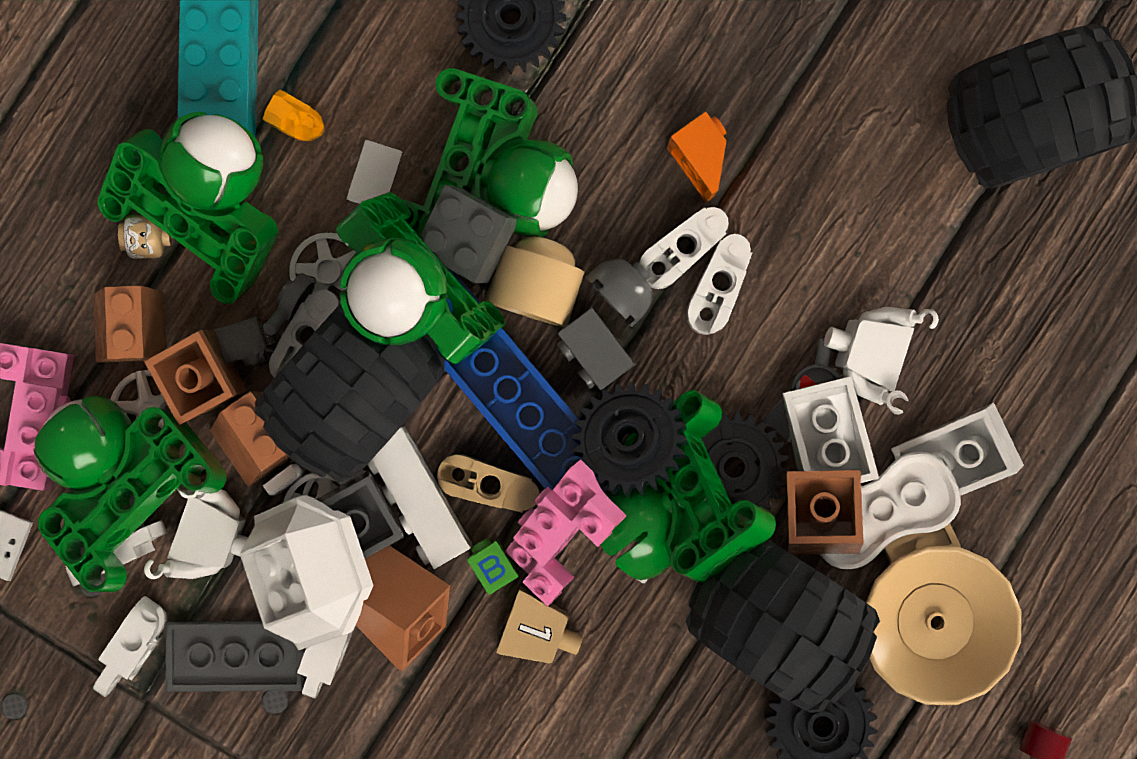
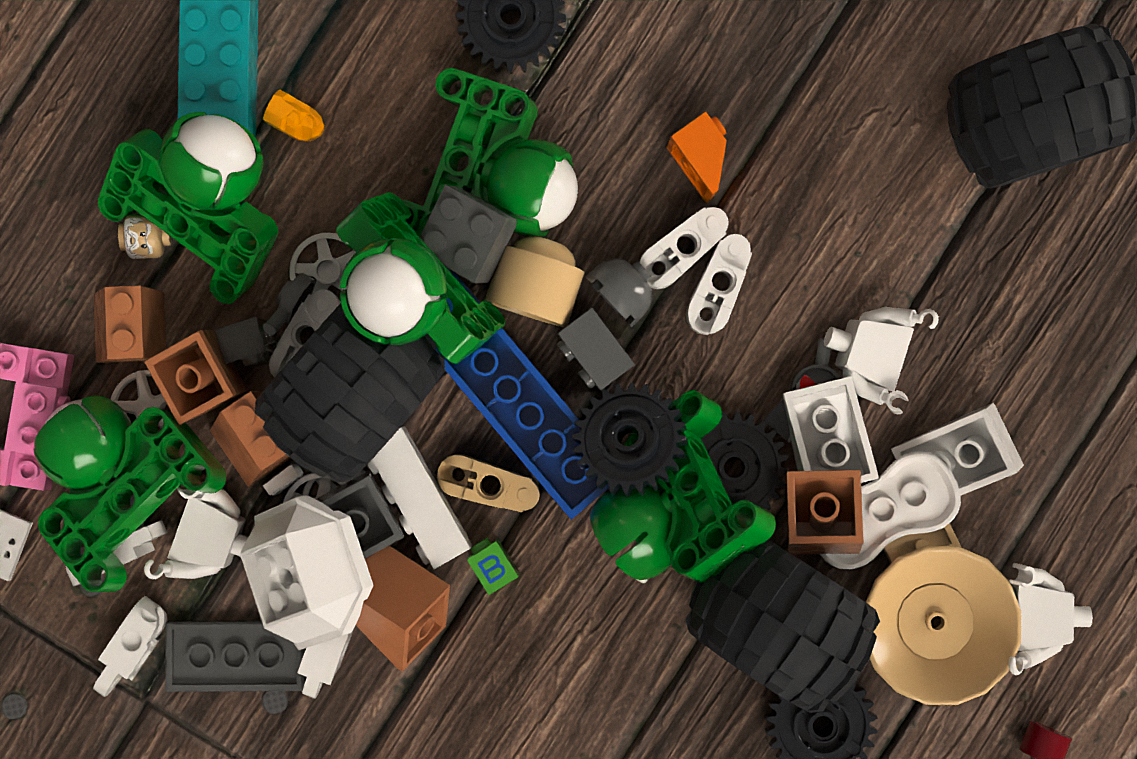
white sticker [347,140,402,204] -> none
tan torso [496,586,584,663] -> none
bright pink bracket [505,460,627,607] -> none
none -> white torso [1008,563,1093,675]

